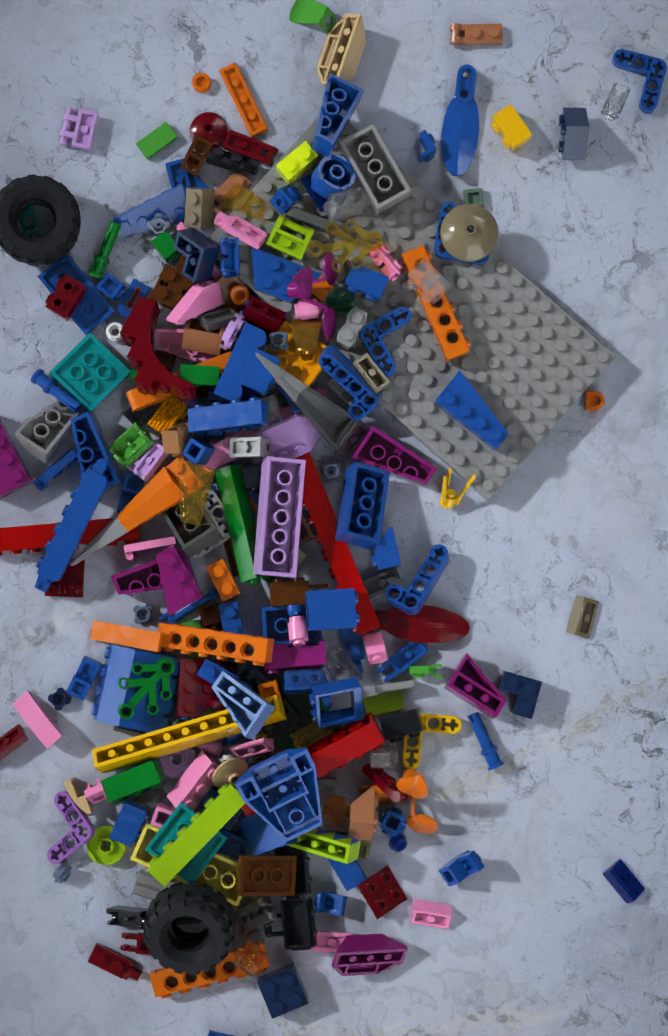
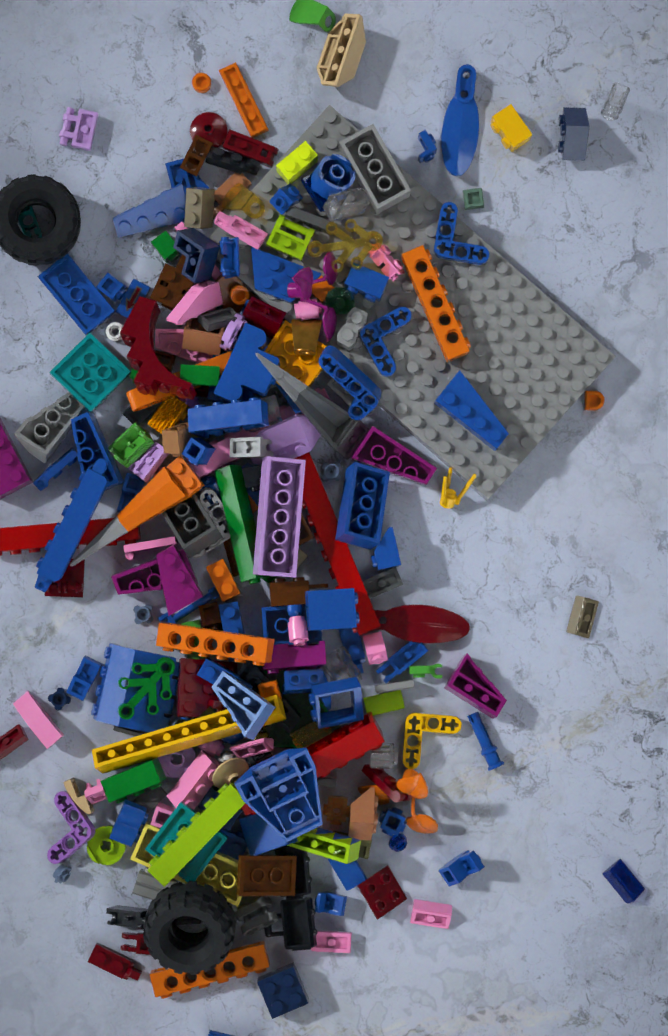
blue pin [31,369,83,414] -> none
dark red brick [45,274,88,322] -> none
green pin [87,220,122,279] -> none
orange tile [90,620,164,652] -> none
bright green tile [136,122,178,160] -> none
sand blue plate [147,213,170,236] -> none
clear yellow wing [177,459,215,527] -> none
clear orange brick [233,940,268,977] -> none
sand blue plate [269,332,289,351] -> none
blue wedge [311,73,364,156] -> none
magenta wedge [331,933,408,976] -> none
dark tan slope [352,353,391,394] -> none
black brick [379,708,425,743] -> none
blue beam [385,544,450,615] -> none
clear brick [407,258,451,305] -> none
dark tan dish [440,204,498,262] -> none
nougat plate [450,23,503,46] -> none
dark blue brick [497,670,542,719] -> none
blue beam [612,49,667,114] -> none

